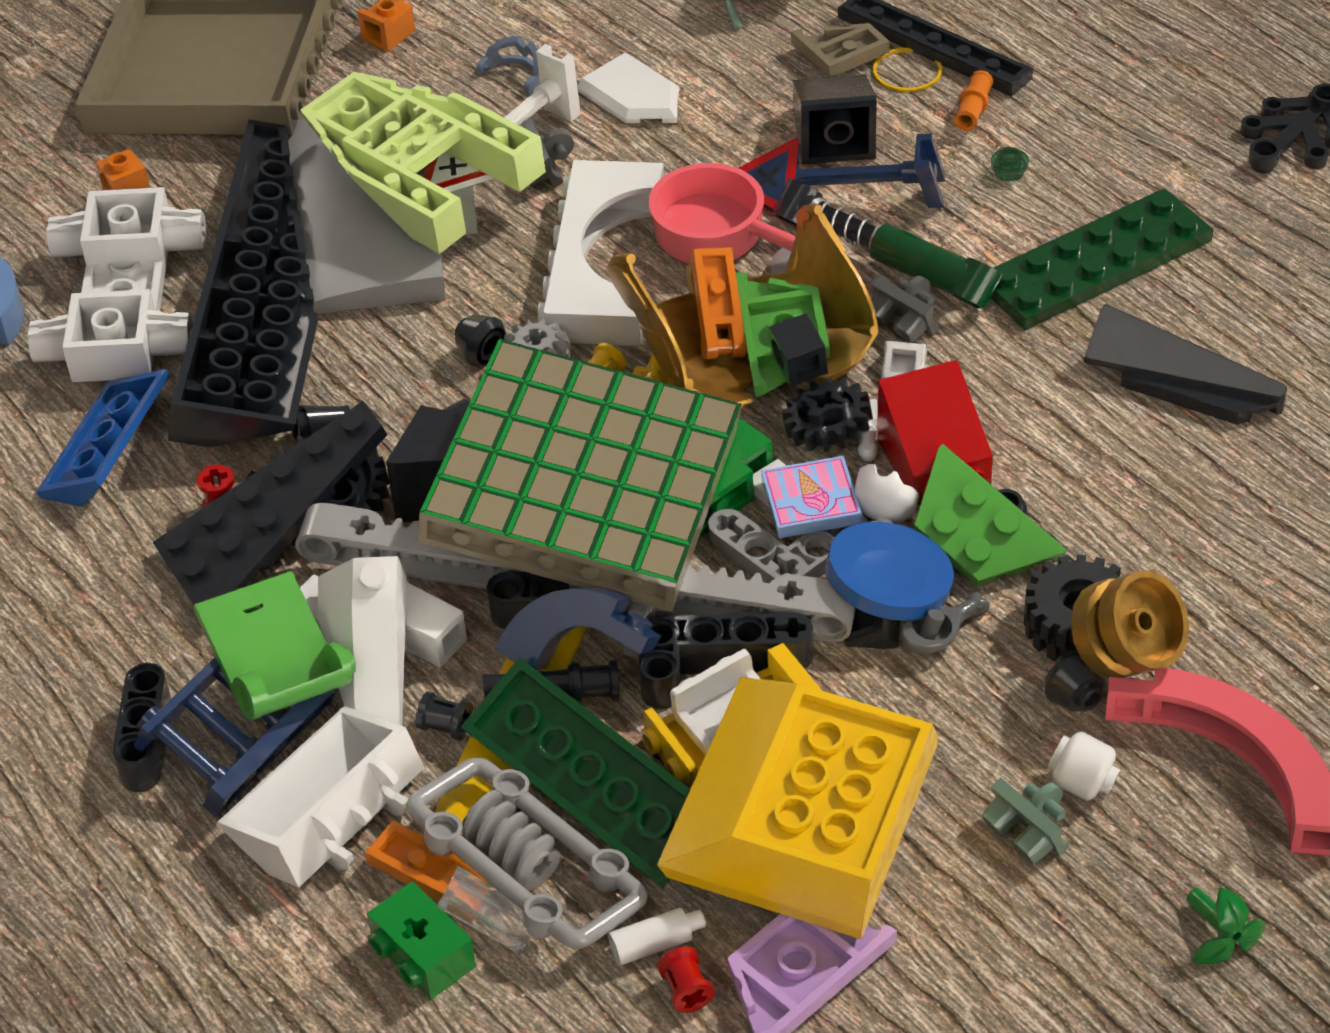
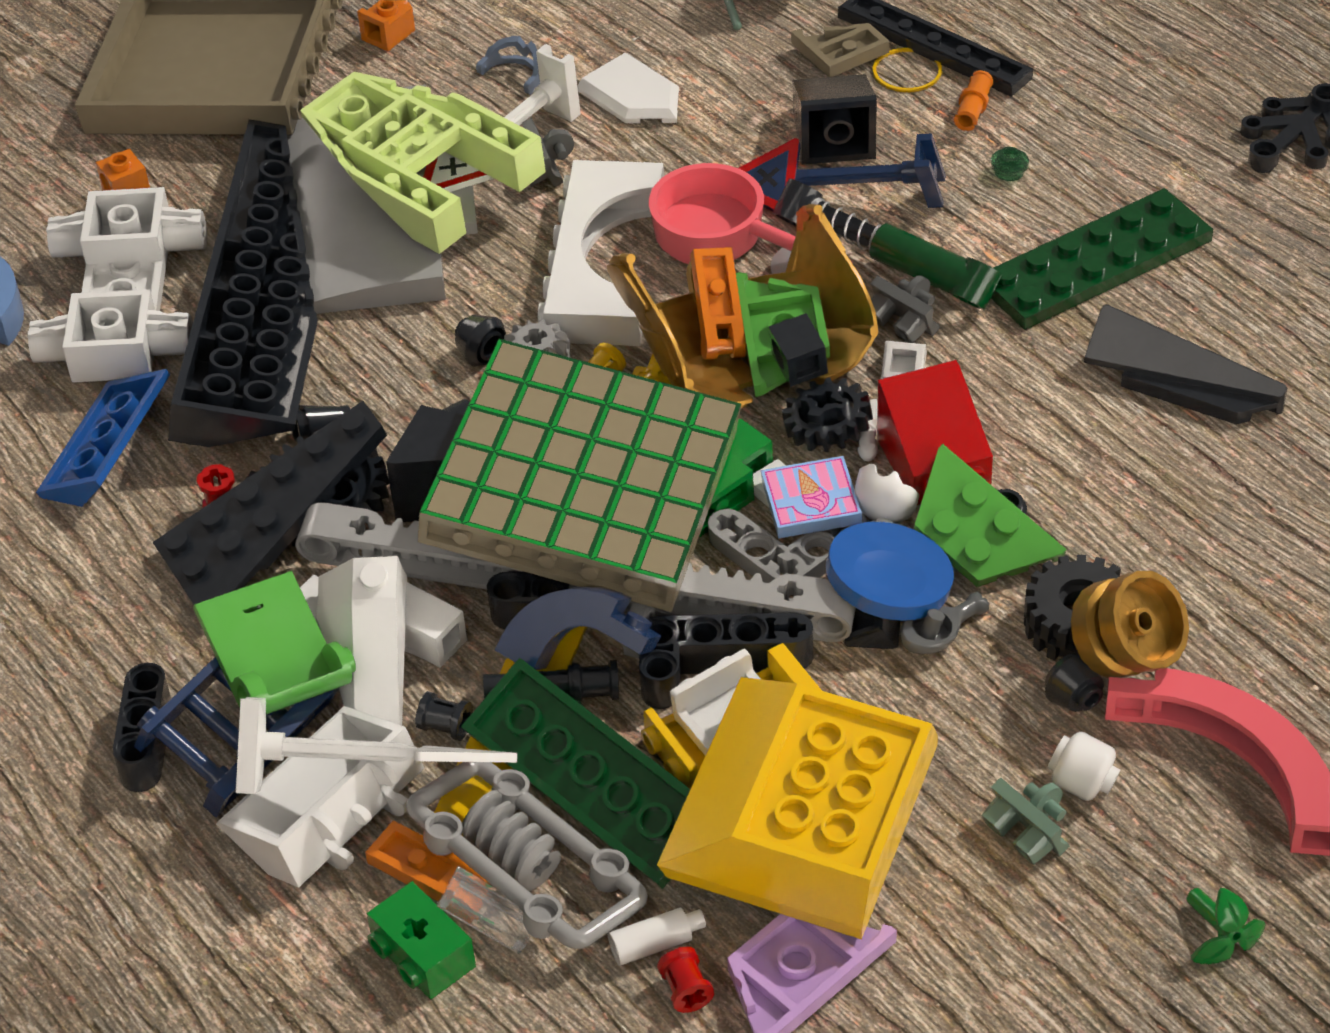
none -> white piece [236,697,517,794]

